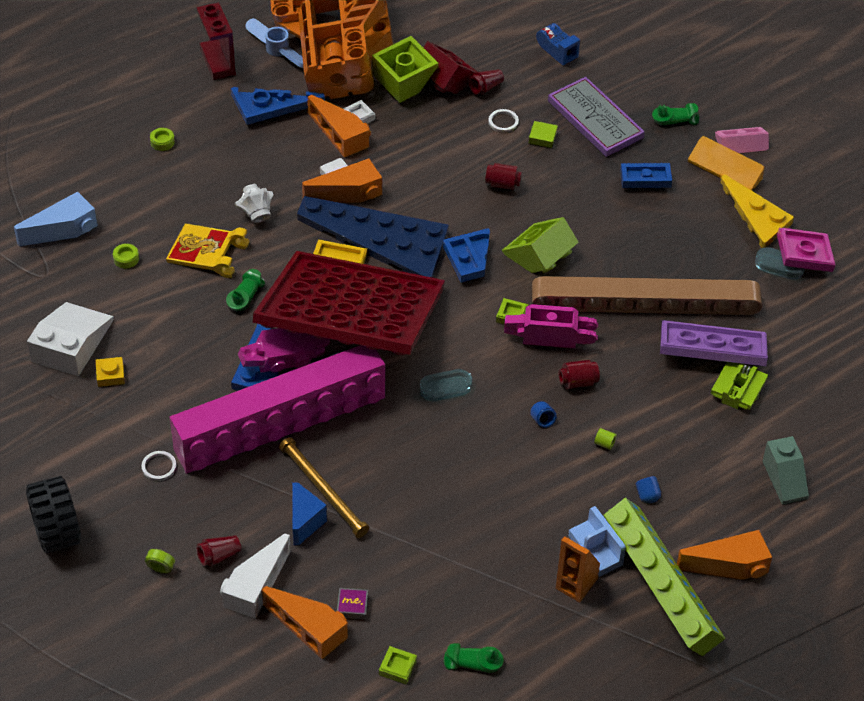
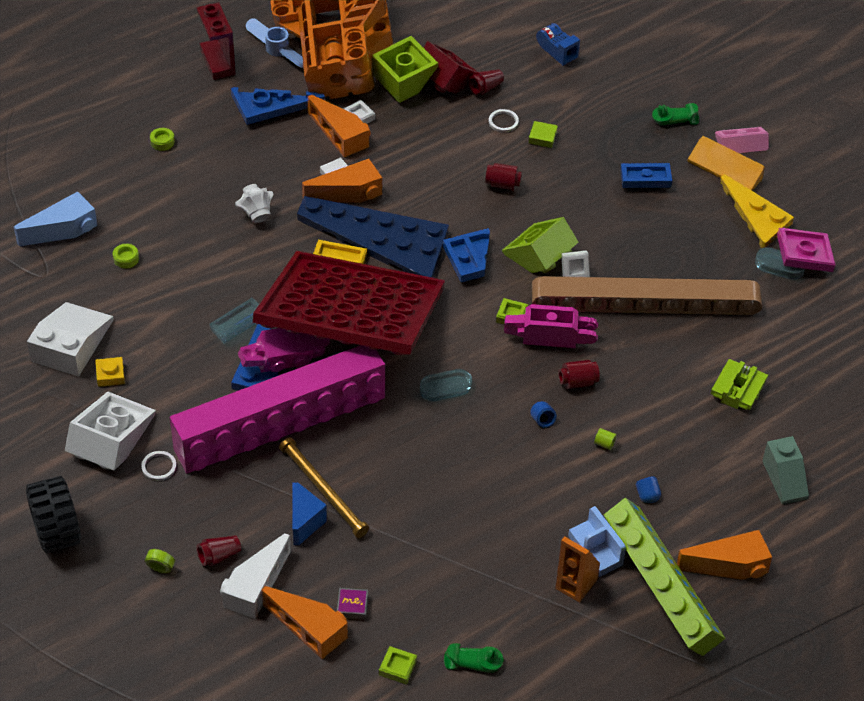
yellow flag [166,224,249,278] -> none
green piece [226,269,265,312] -> none
tile [548,77,645,157] -> none
medium lavender tile [660,320,768,366] -> none
none -> white slope [65,392,156,470]
none -> clear light blue tile [209,297,259,344]
none -> white tile [562,251,590,277]

